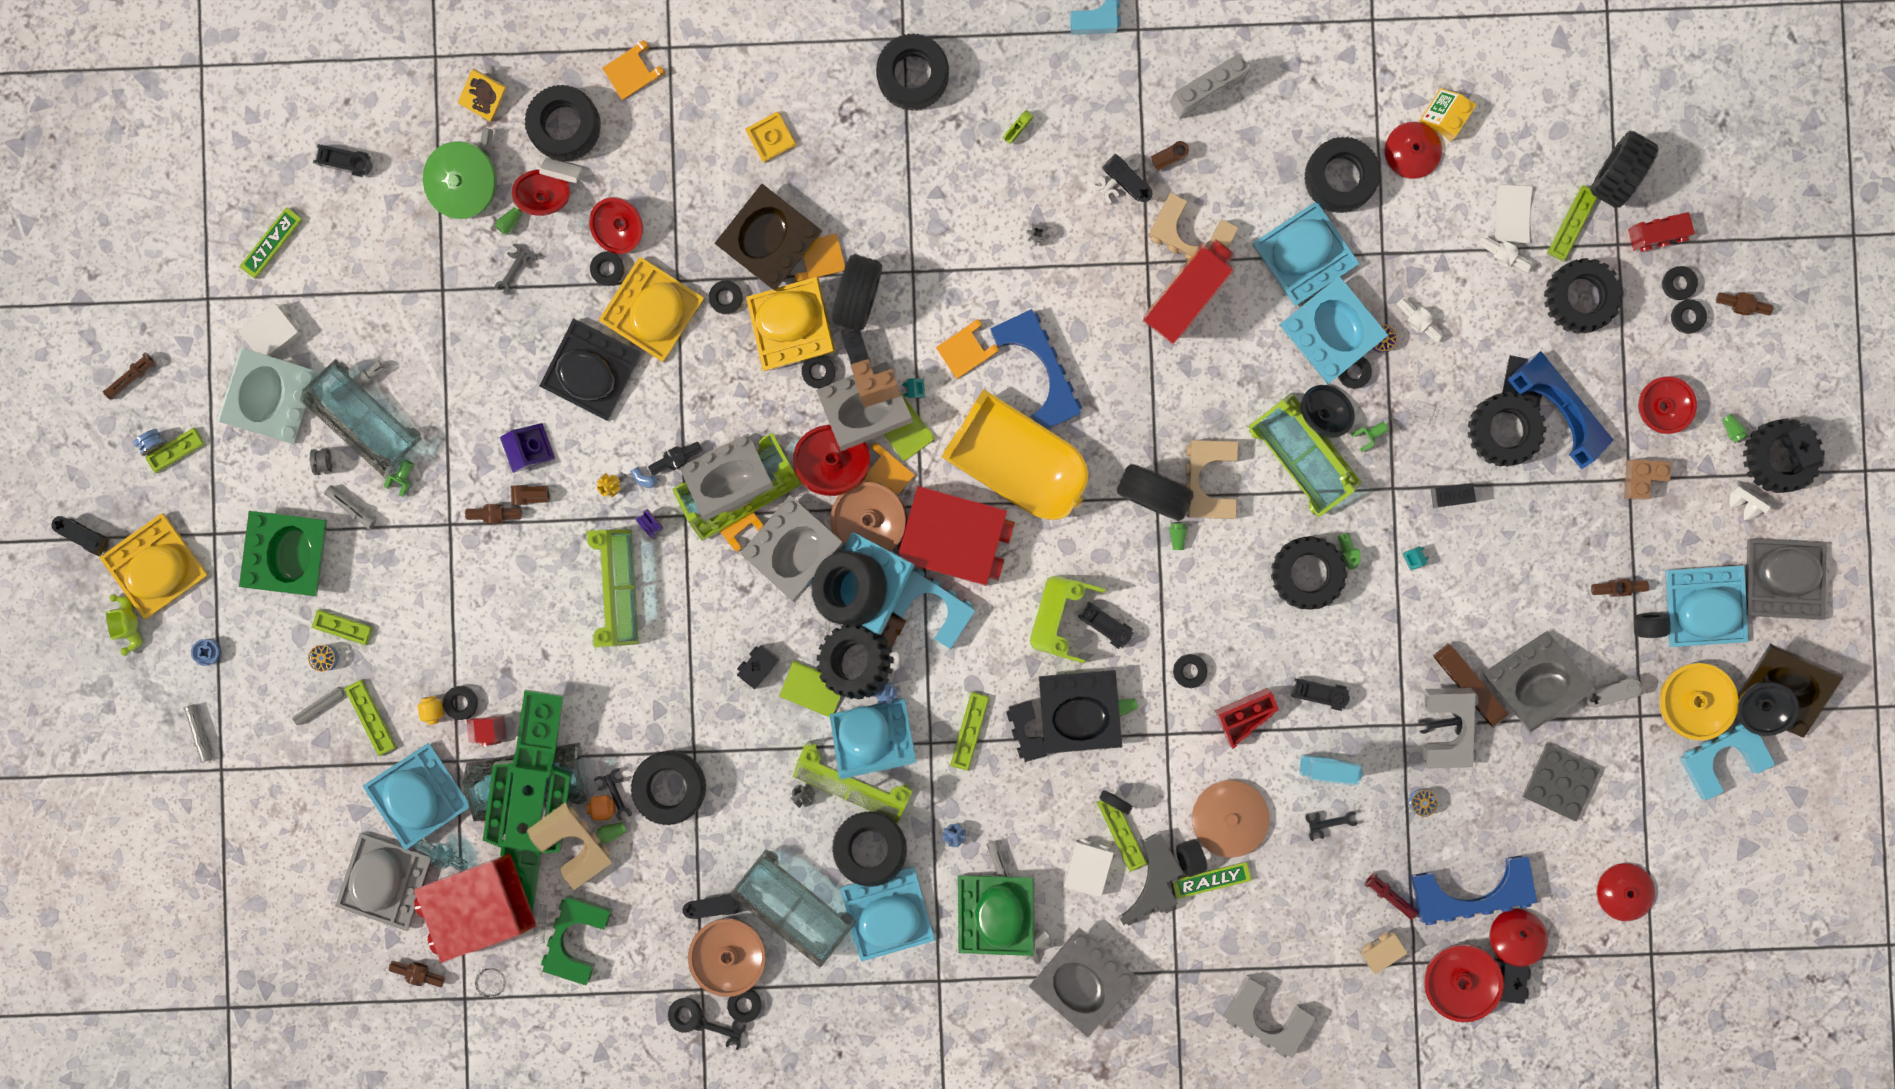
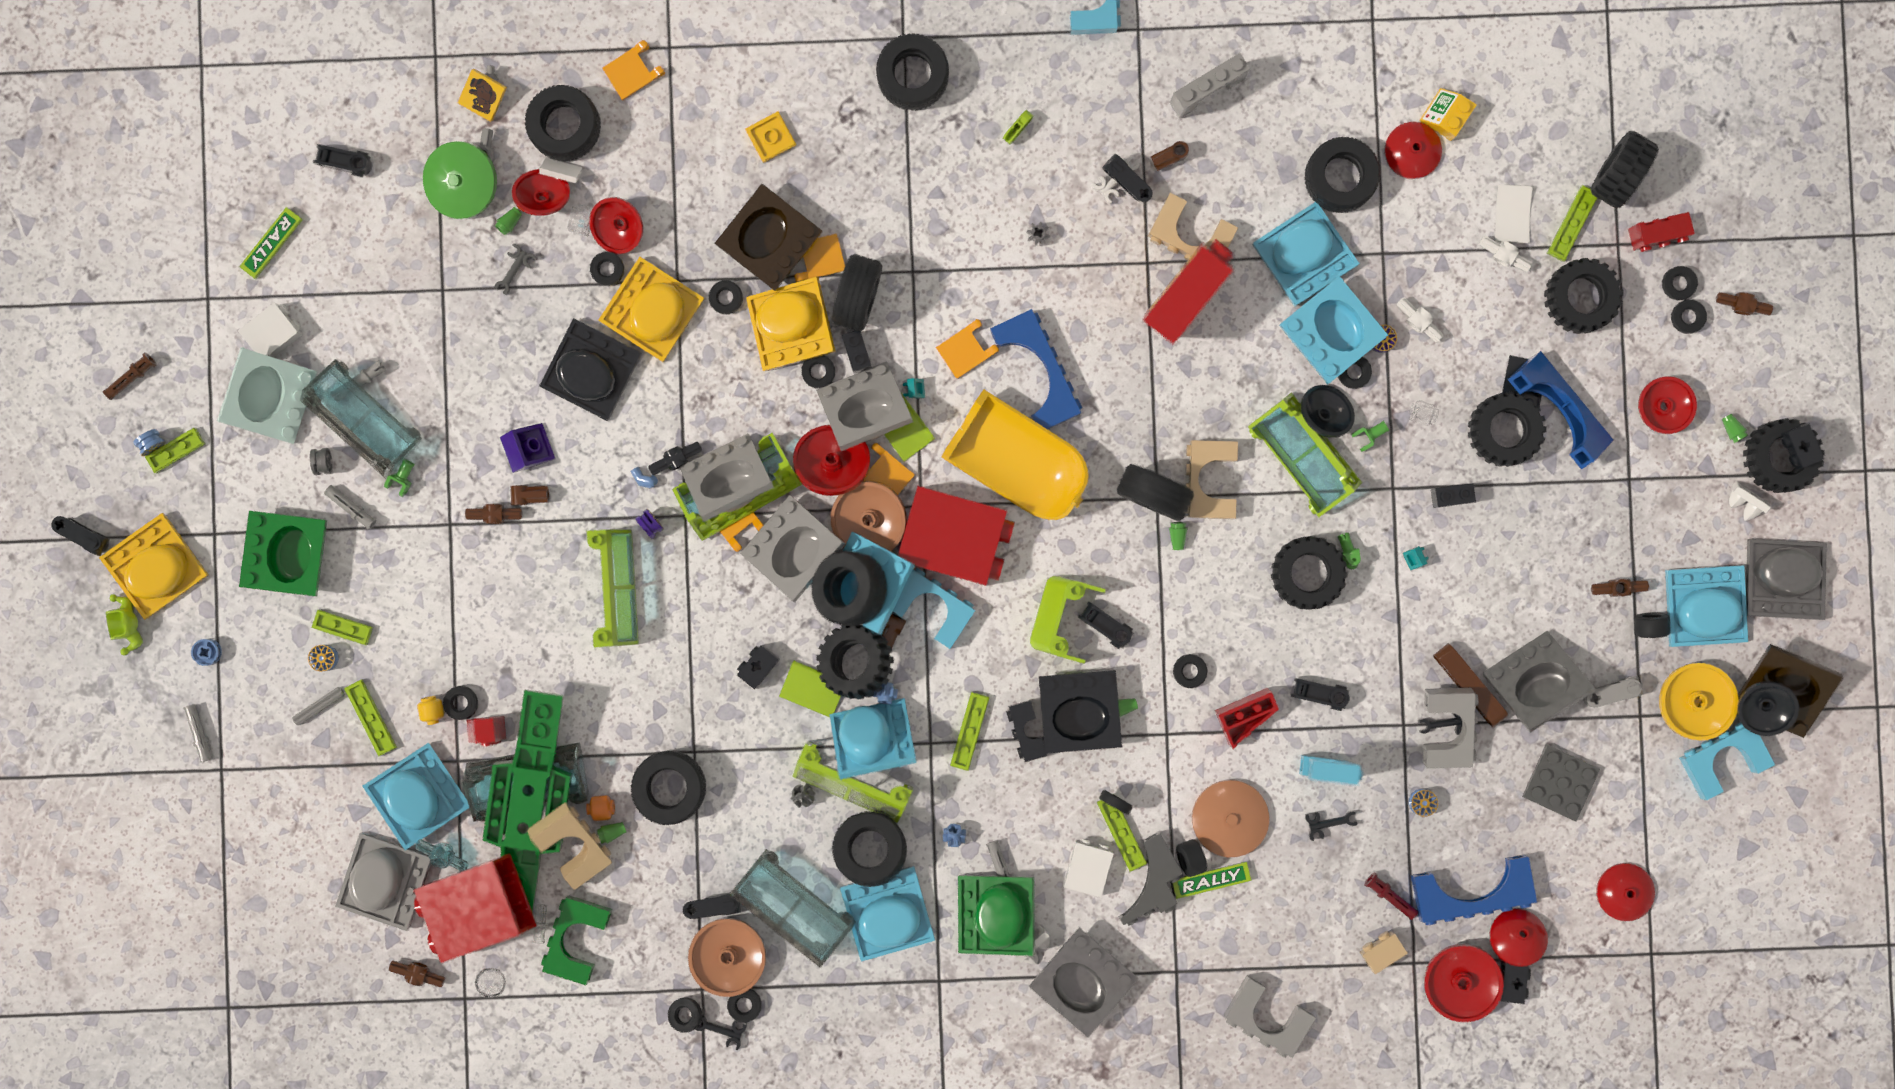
black bar [594,768,632,821] -> none
yellow gear [597,473,621,498] -> none
medium nougat brick [851,359,901,408] -> none
medium nougat brick [1624,460,1671,500] -> none

